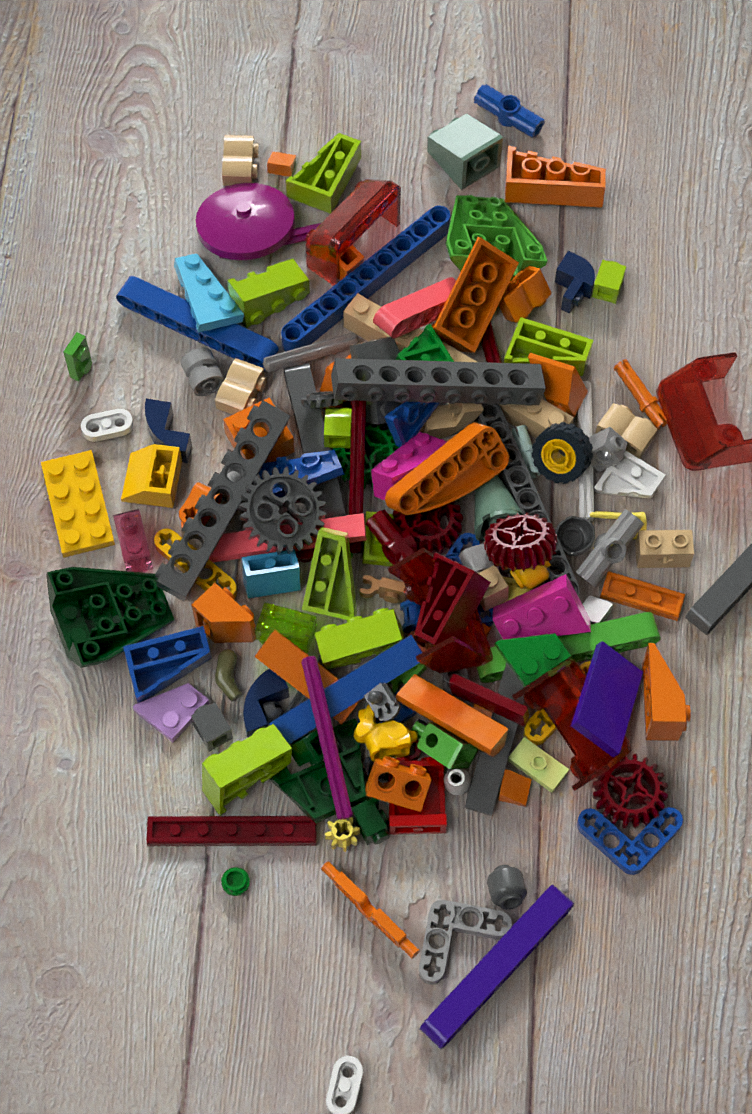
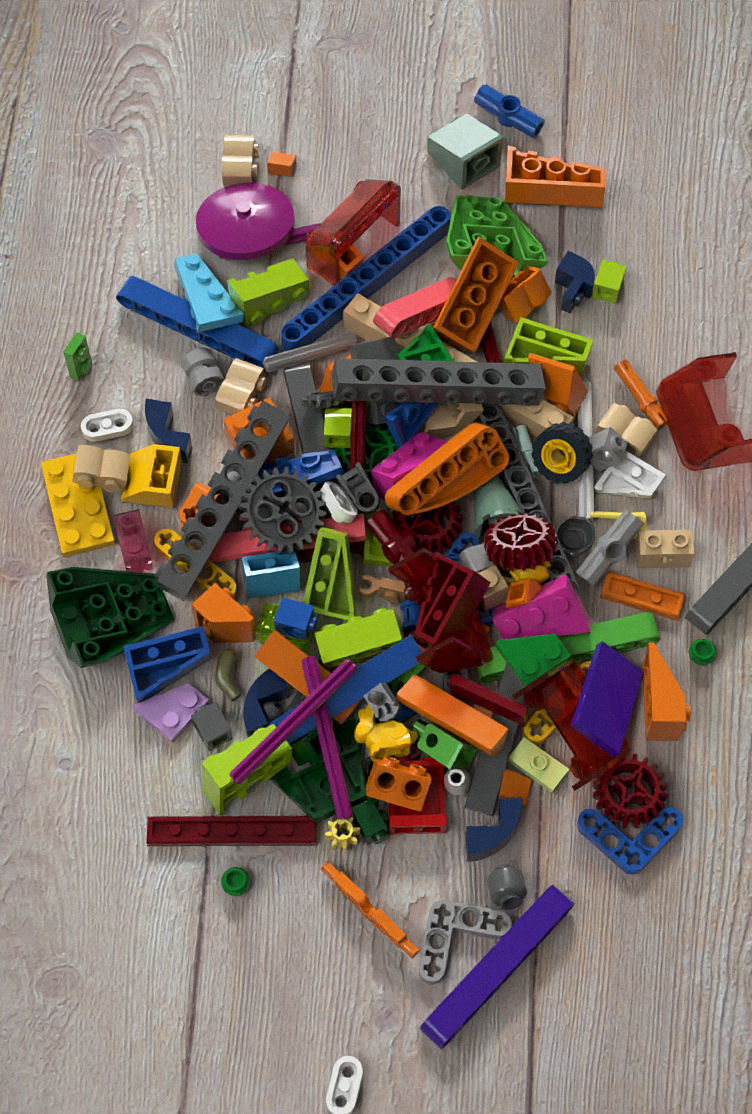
lime wedge [286,133,361,214] -> none
white slope [582,595,613,624] -> none
none -> tan brick [72,445,130,492]
none -> magenta axle [229,659,357,785]
none -> blue brick [274,597,318,641]
none -> white plate [320,481,358,524]
none -> dark grey piece [336,462,380,515]
none -> dark blue brick [466,798,522,862]
none -> orange slope [505,578,542,608]
none -> green plate [688,639,716,666]

